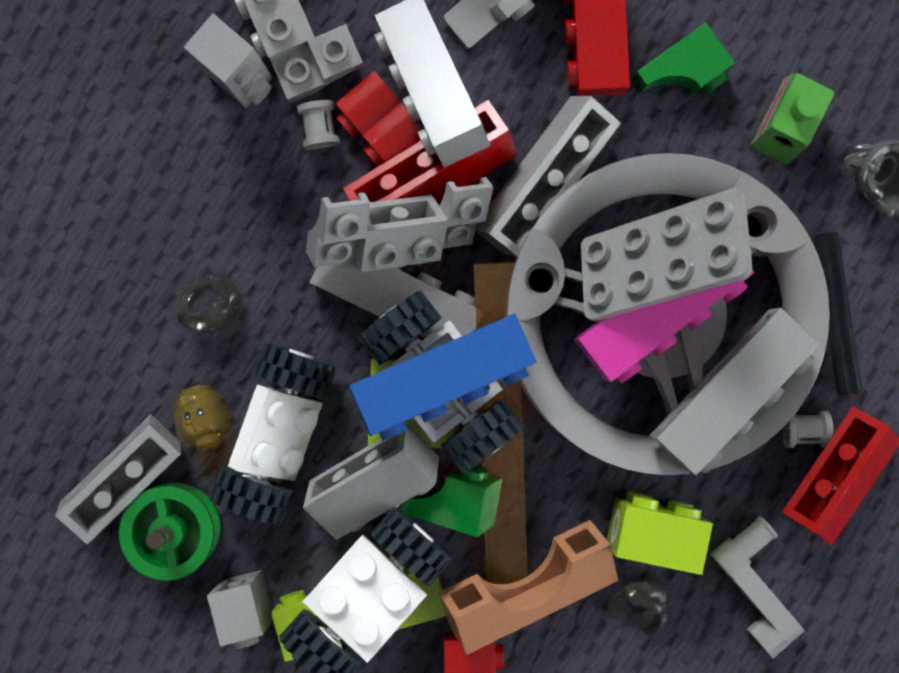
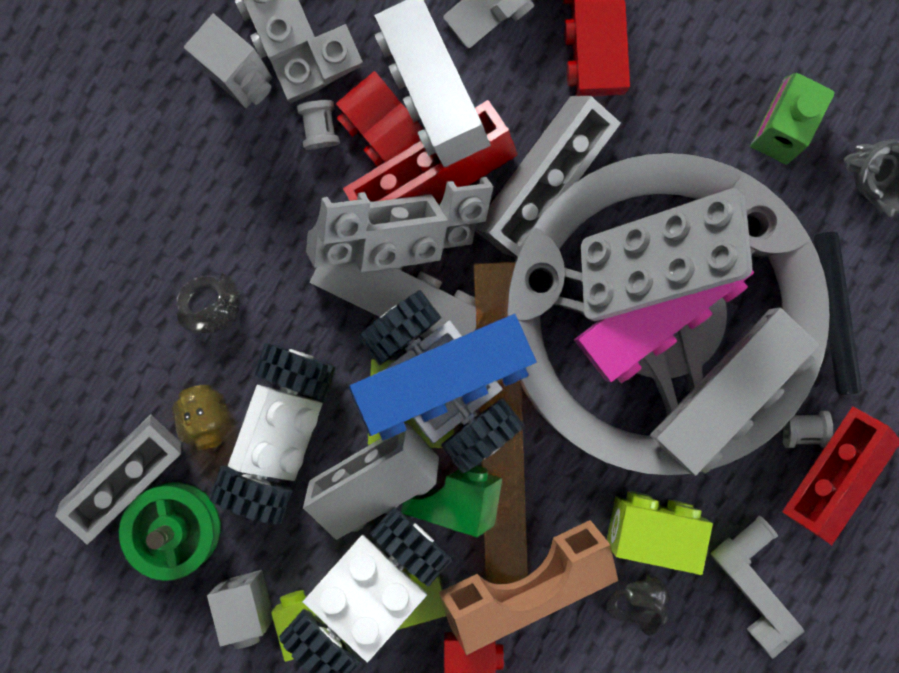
green arch [632,22,735,95] -> none

